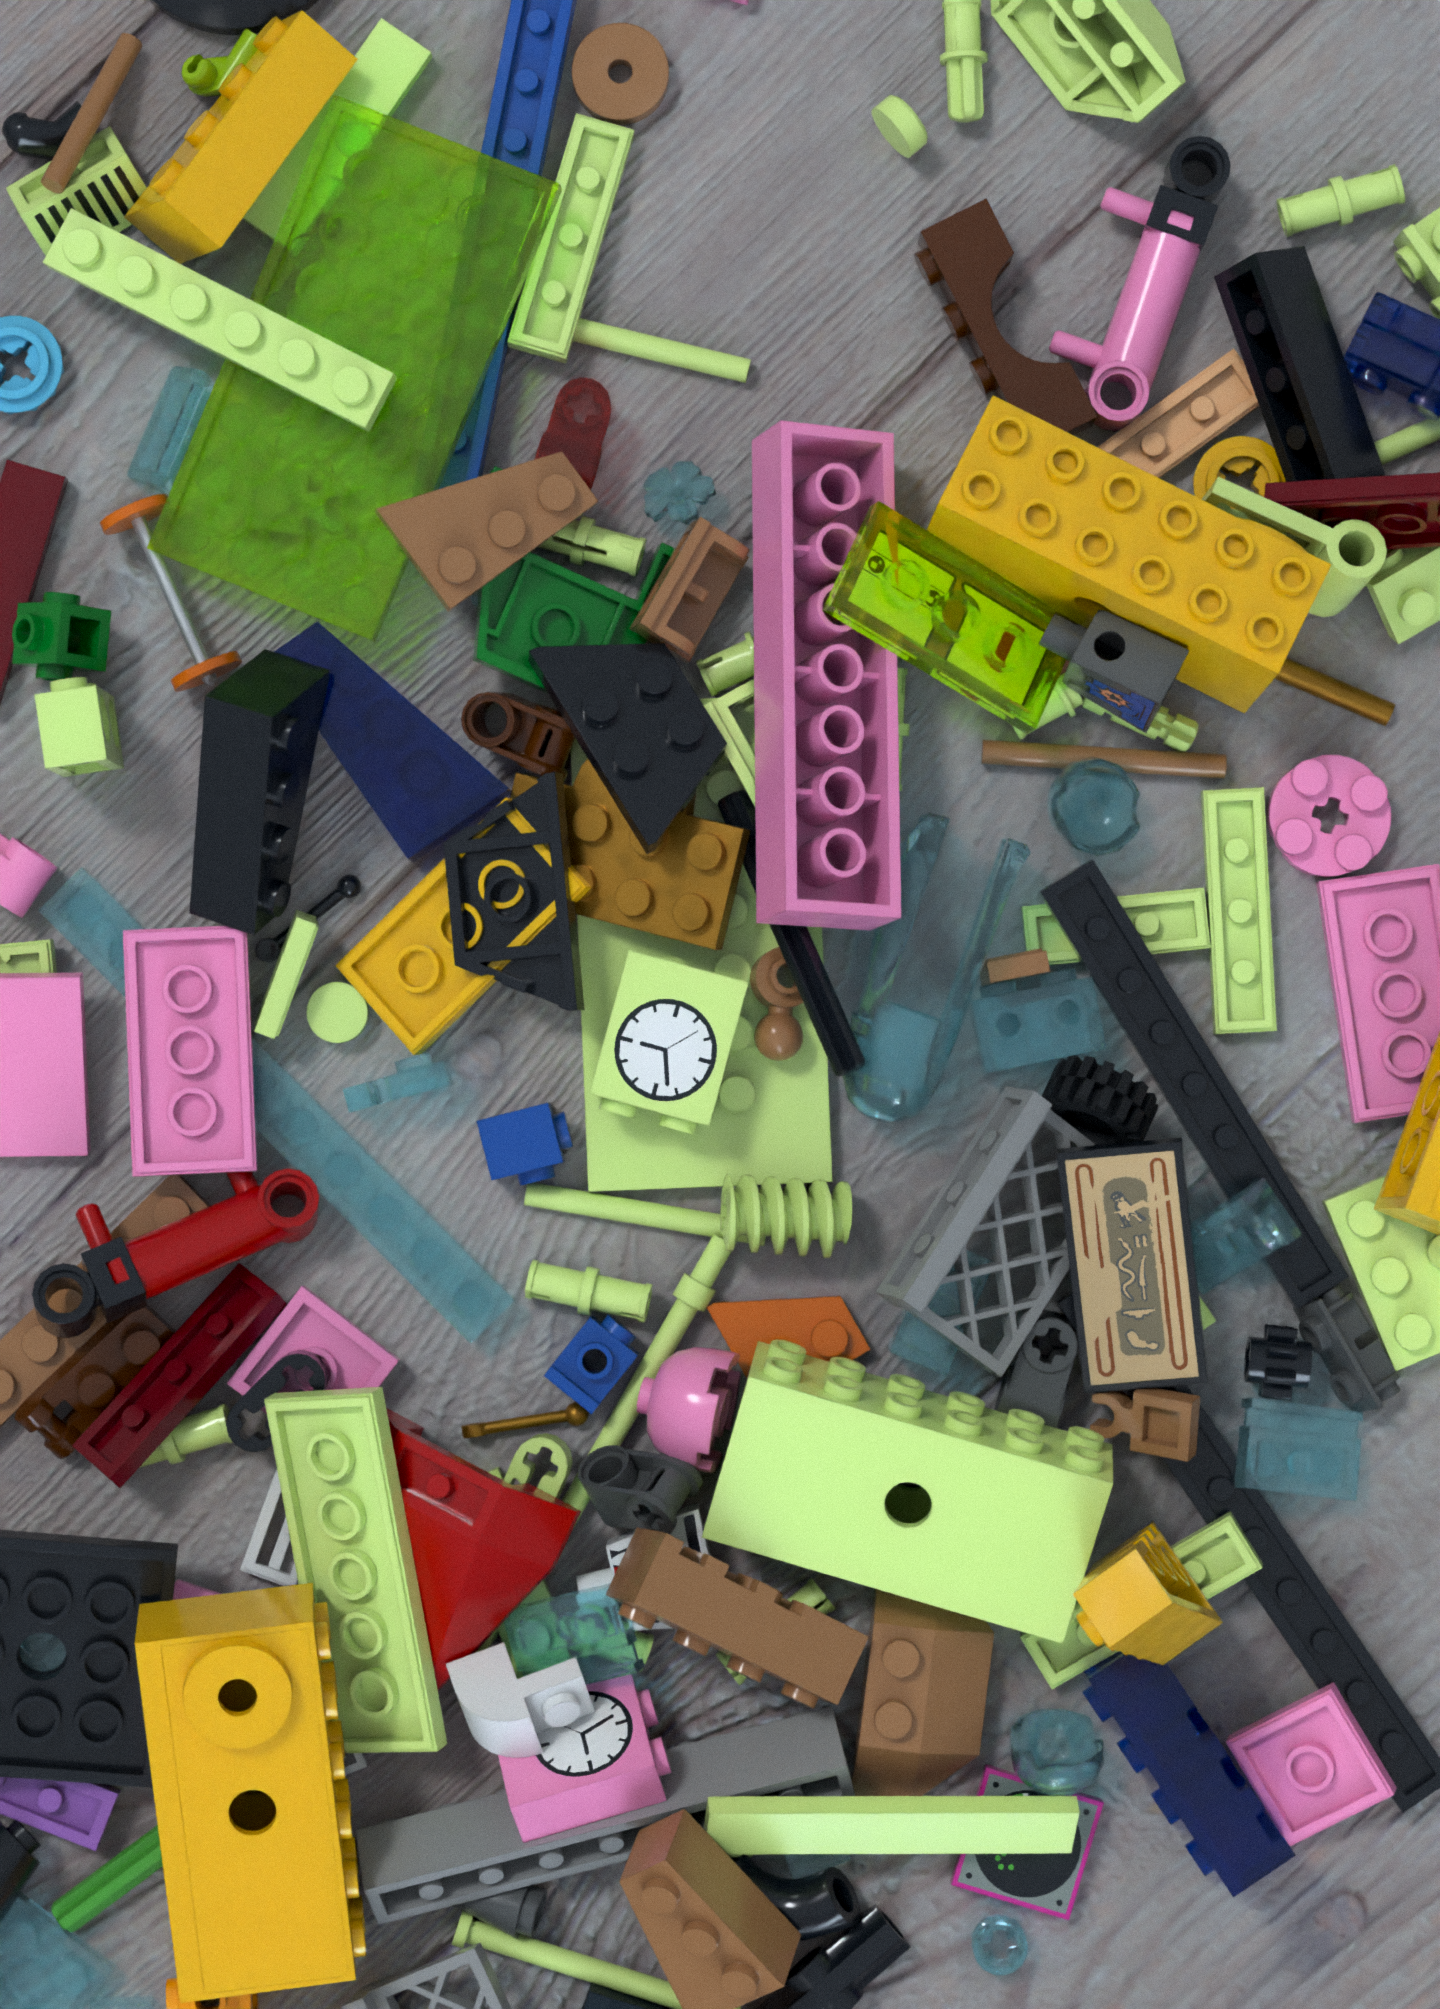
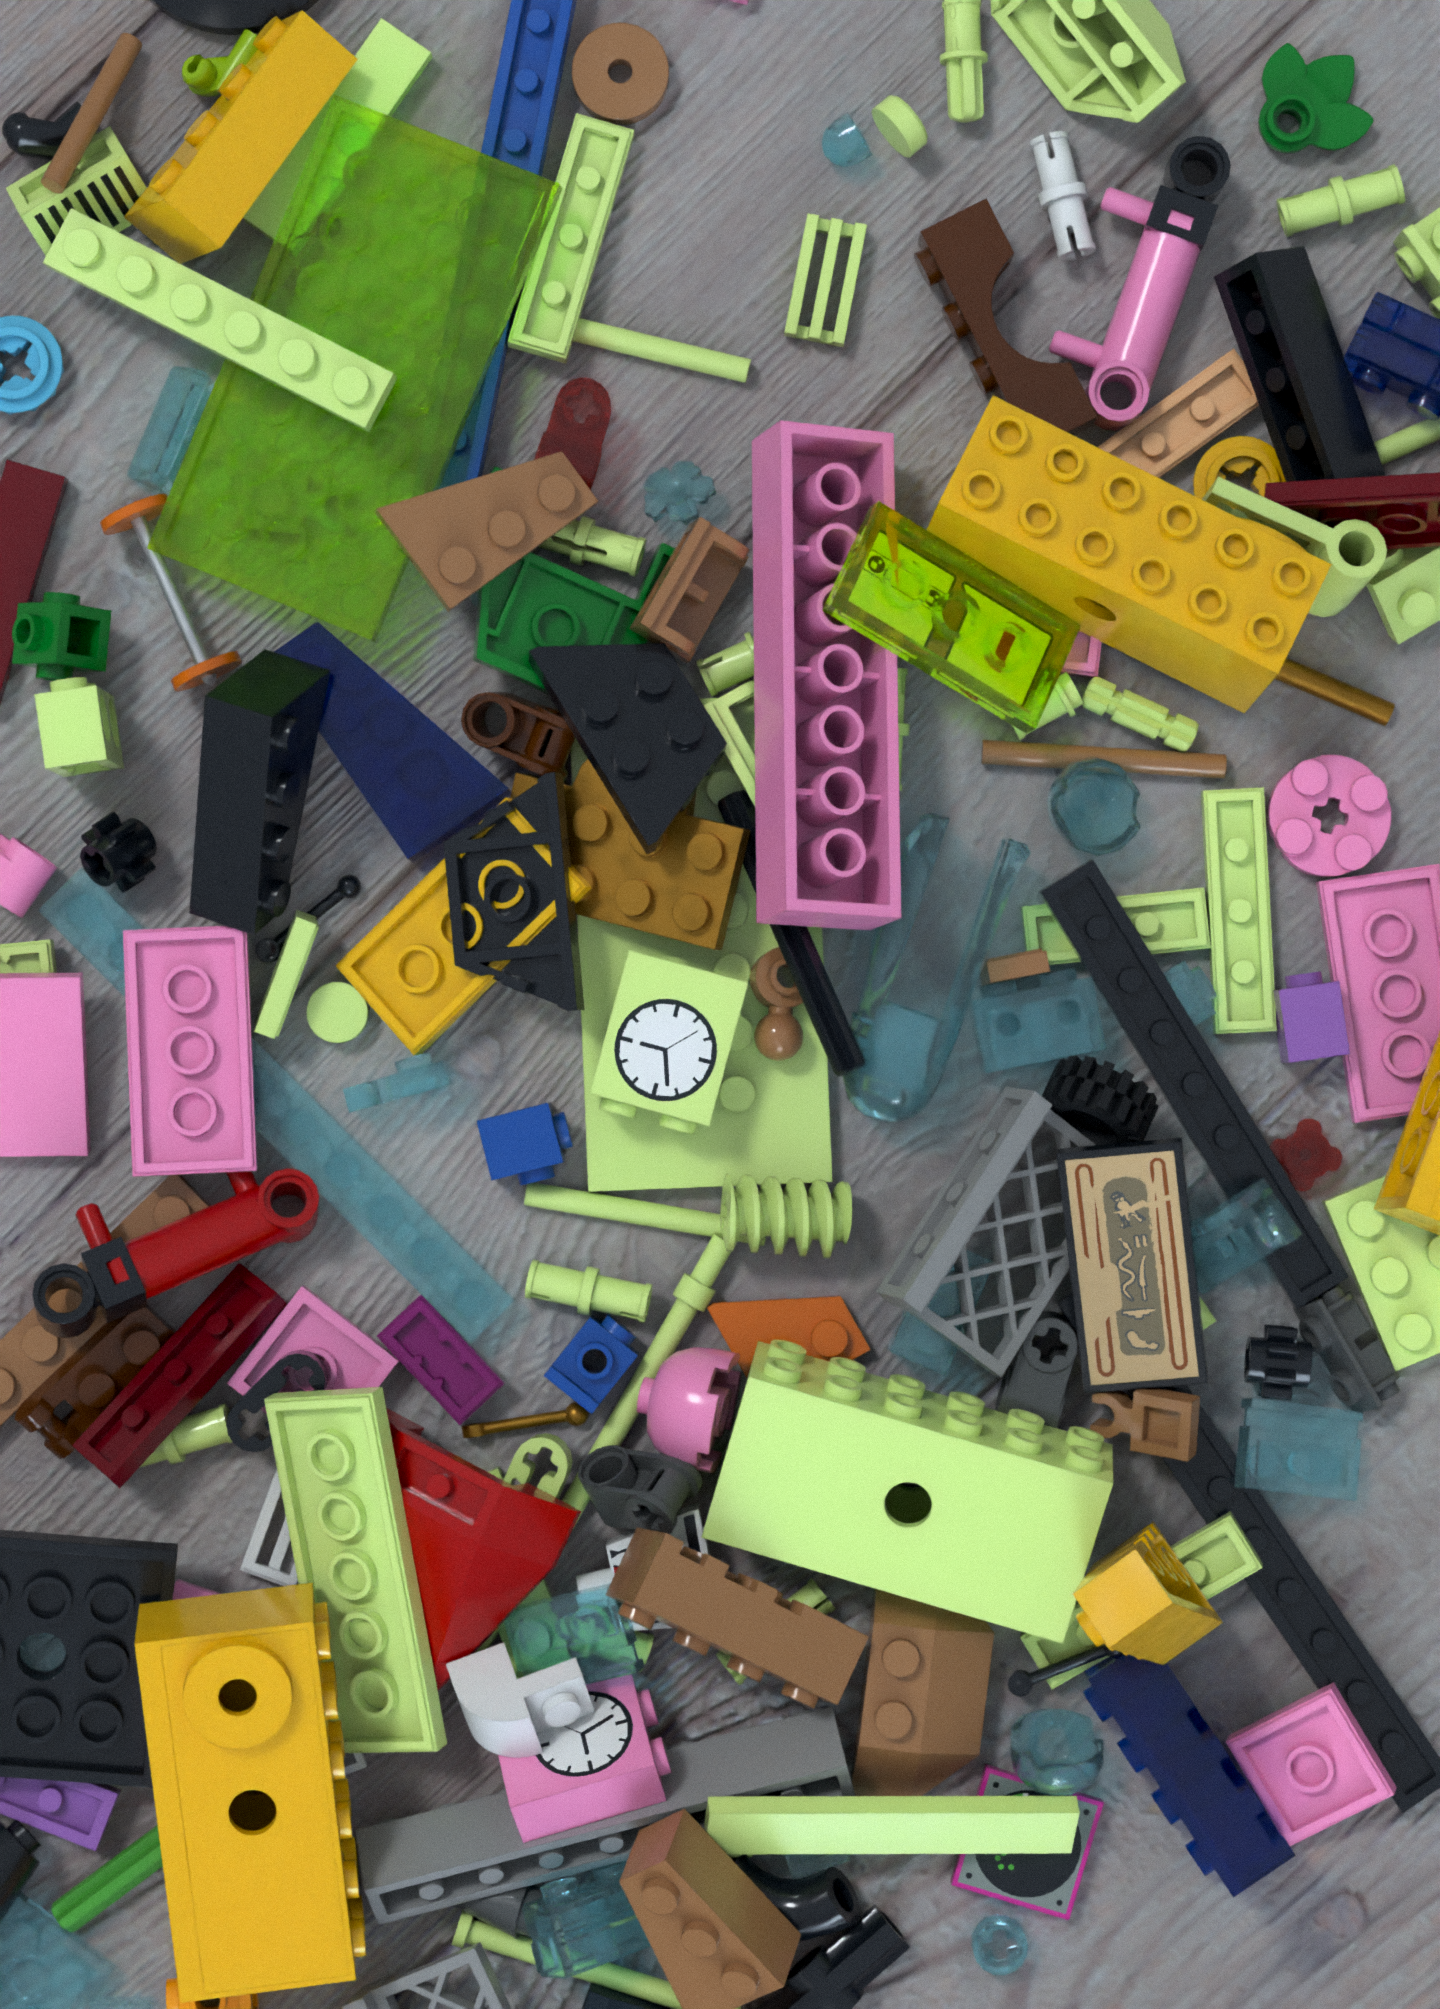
dark grey torso [1039,610,1189,733] -> none
none -> black gear [80,812,157,893]
none -> magenta plate [377,1293,506,1425]
none -> clear light blue brick [521,1861,651,1979]
none -> yellowish green tile [784,213,867,347]
none -> clear light blue hinge [822,113,873,167]
none -> black hinge [1008,1644,1124,1697]
none -> white pin [1030,131,1096,261]
none -> clear light blue plate [1162,961,1217,1026]
none -> green plate [1258,43,1373,153]
none -> clear red plate [1269,1118,1342,1191]
none -> medium lavender brick [1273,971,1350,1063]

